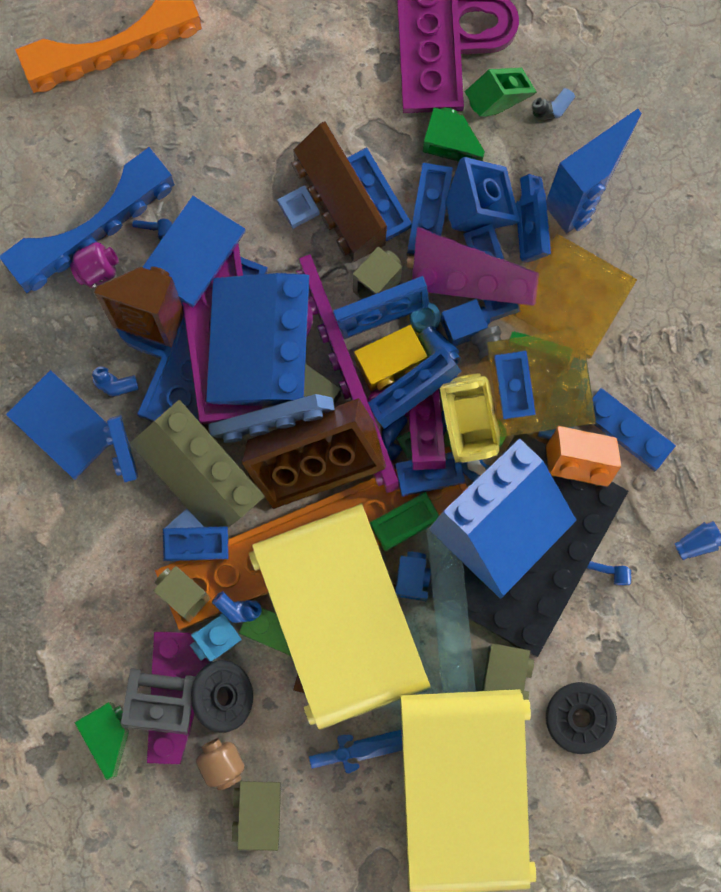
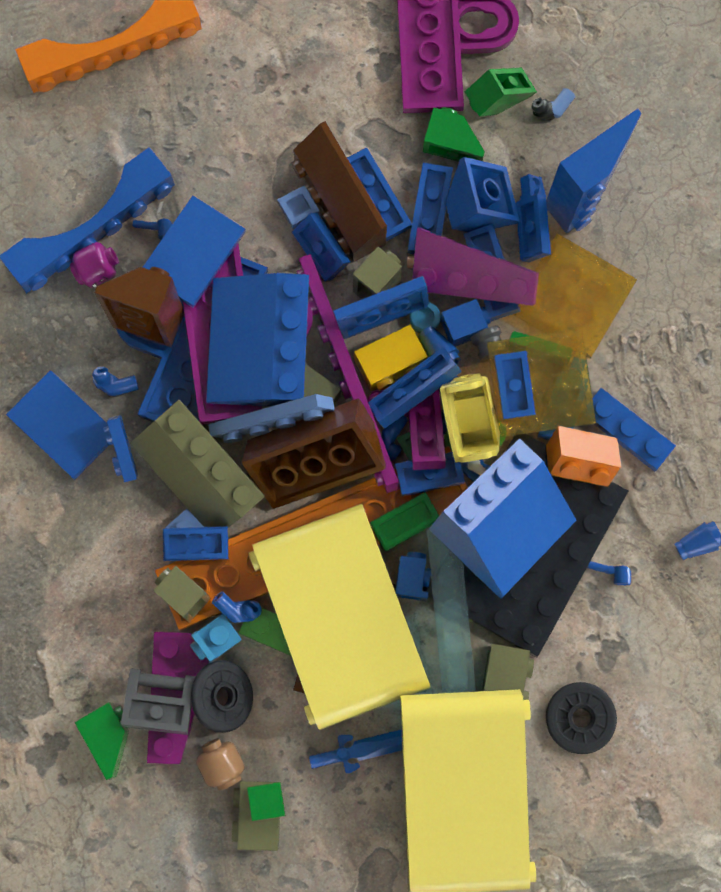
none -> green tile [247,782,286,821]
none -> blue plate [292,212,351,282]

